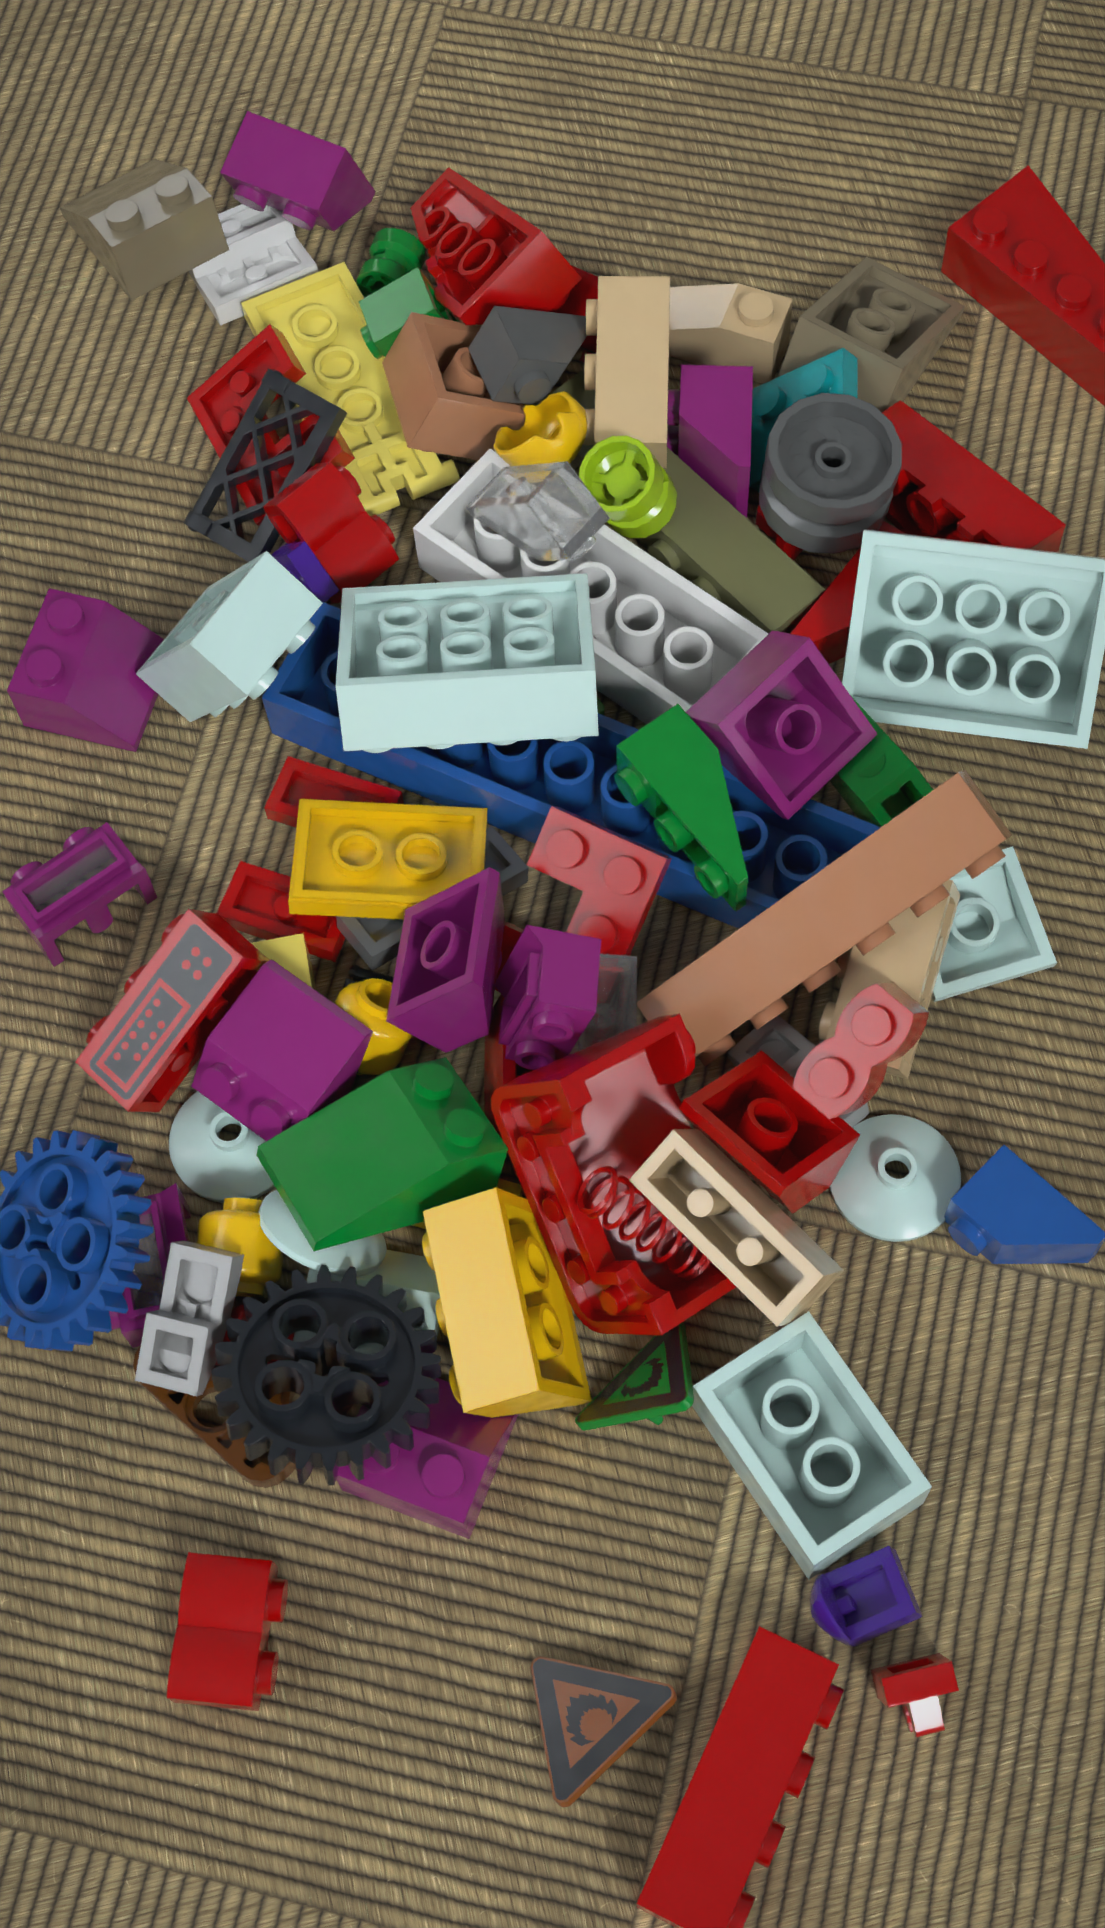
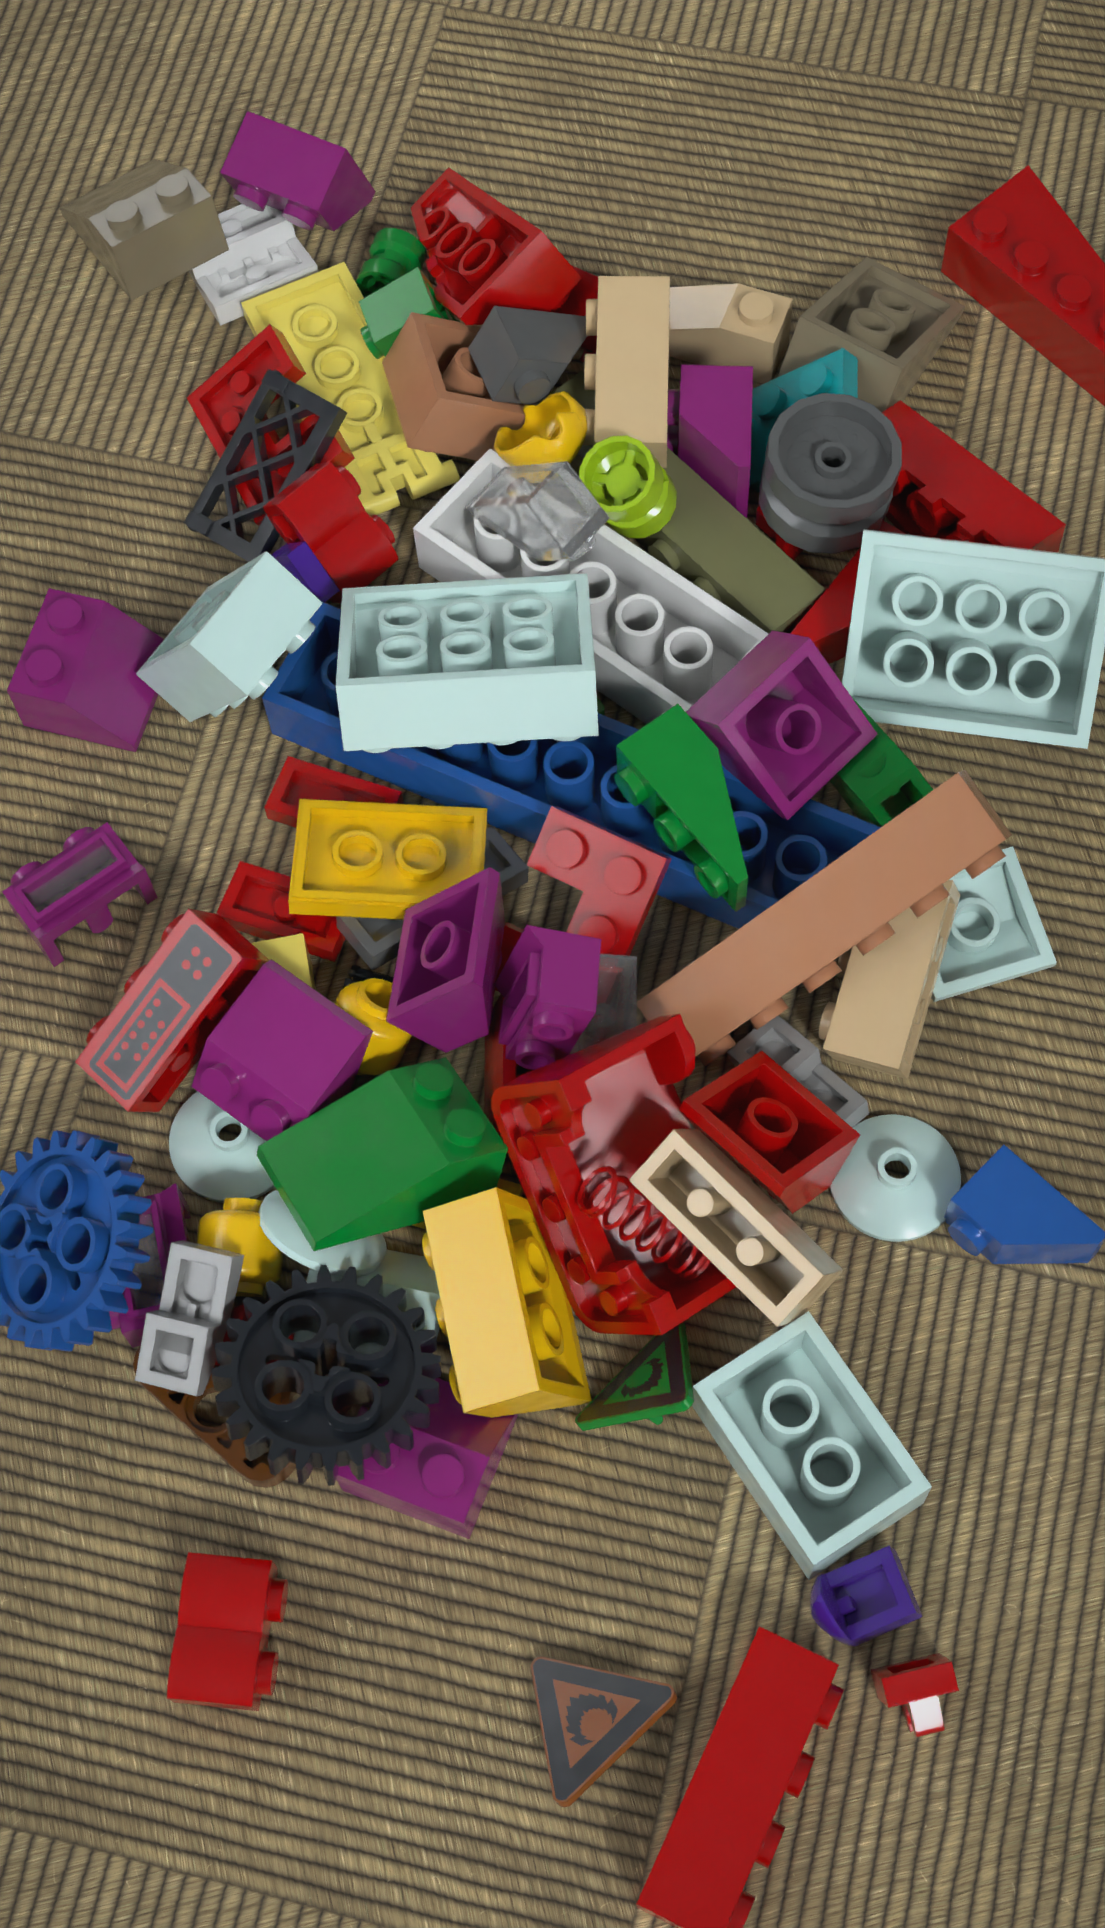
brick [793,982,929,1119] -> none

